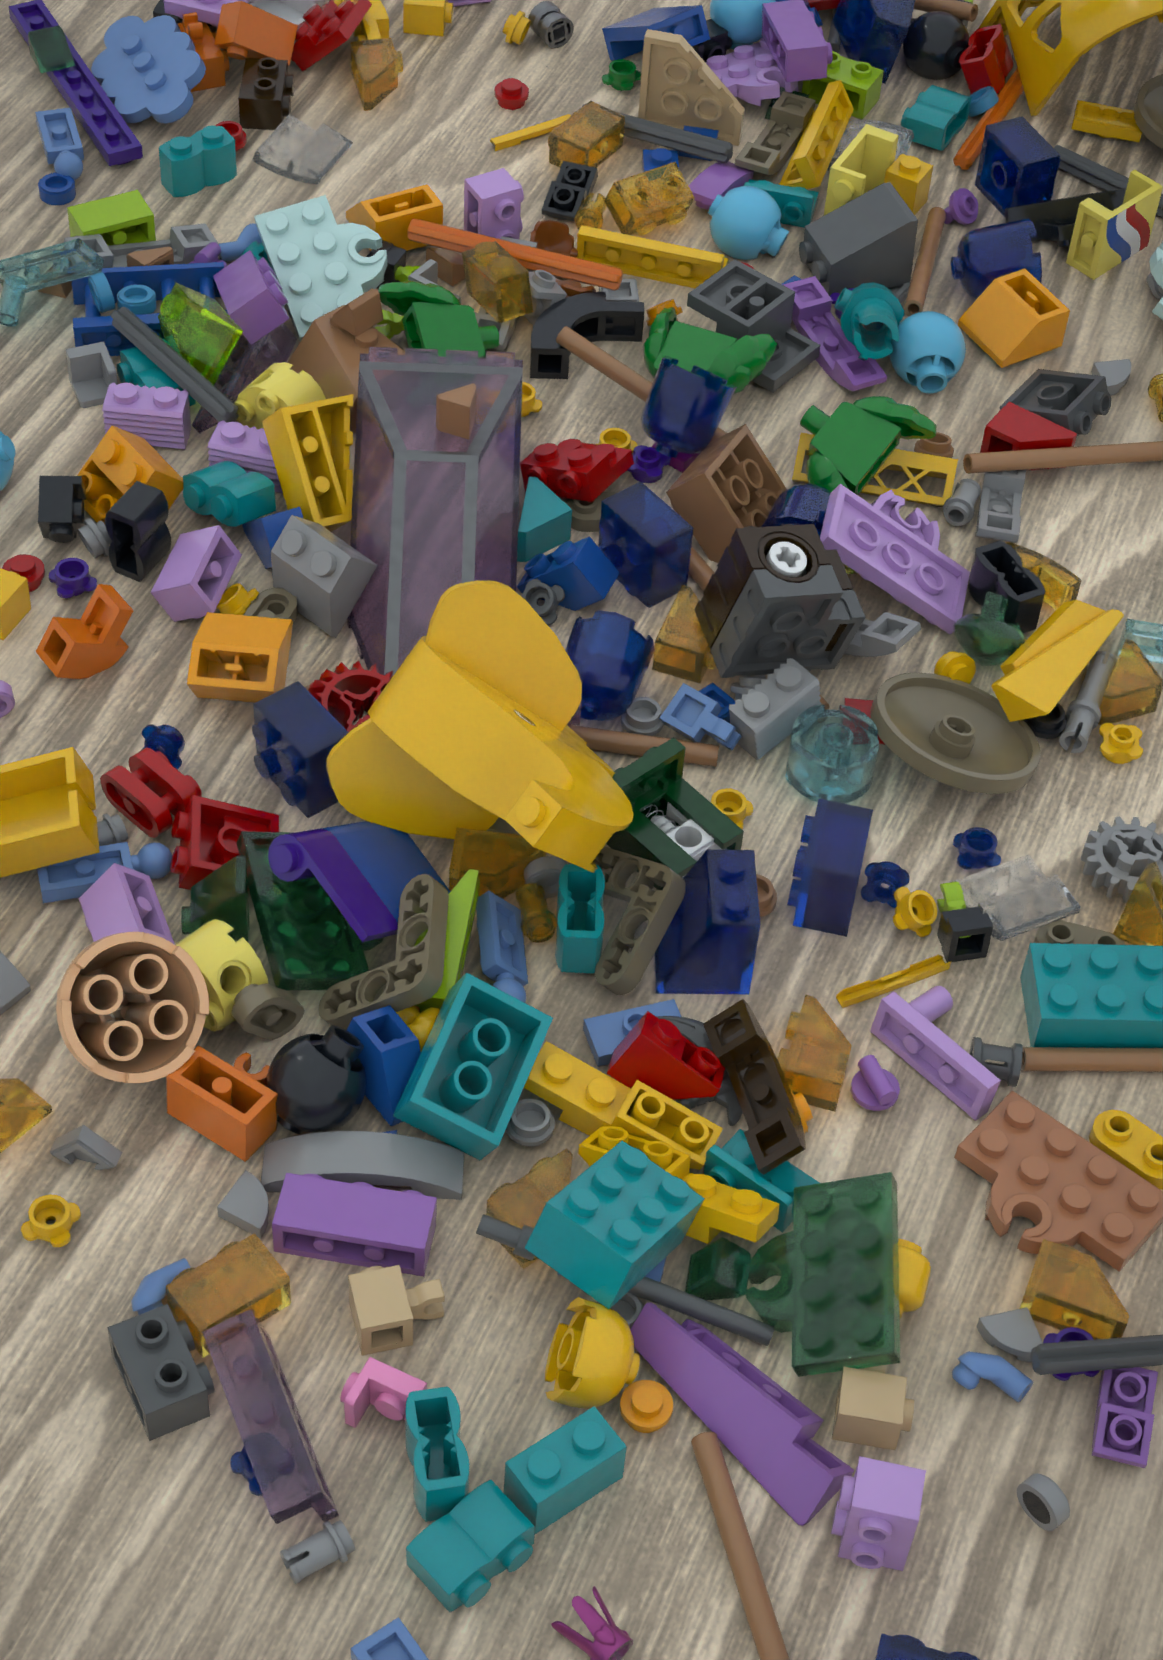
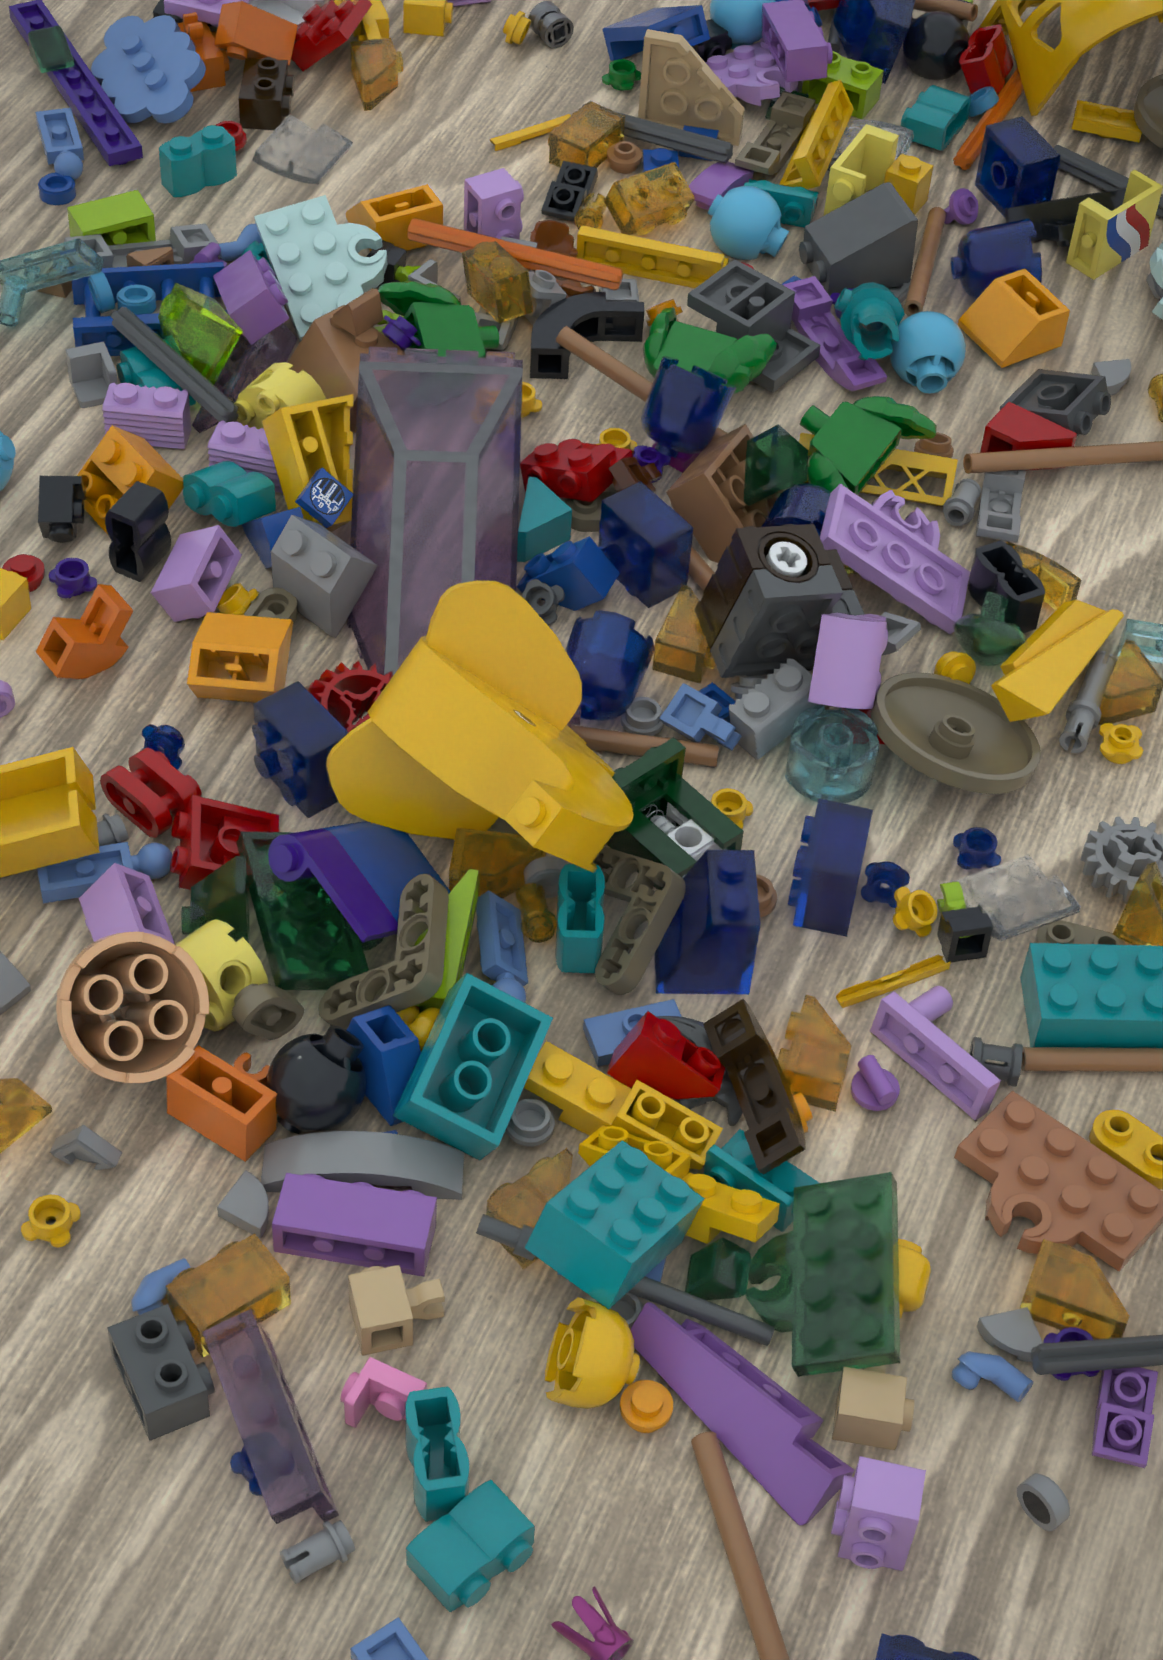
light grey plate [77,517,112,558] -> none
medium nougat slope [426,247,478,286] -> none
medium nougat slope [436,383,477,440] -> none
red plate [494,78,529,110] -> none
teal brick [503,1406,627,1534] -> none
black plate [1023,703,1067,739] -> none
none -> blue tile [295,468,354,528]
none -> dark purple plate [382,315,422,352]
none -> medium nougat plate [607,141,642,174]
none -> reddish brown plate [608,457,662,502]
none -> clear green slope [744,424,808,506]
none -> lavender brick [808,613,888,709]

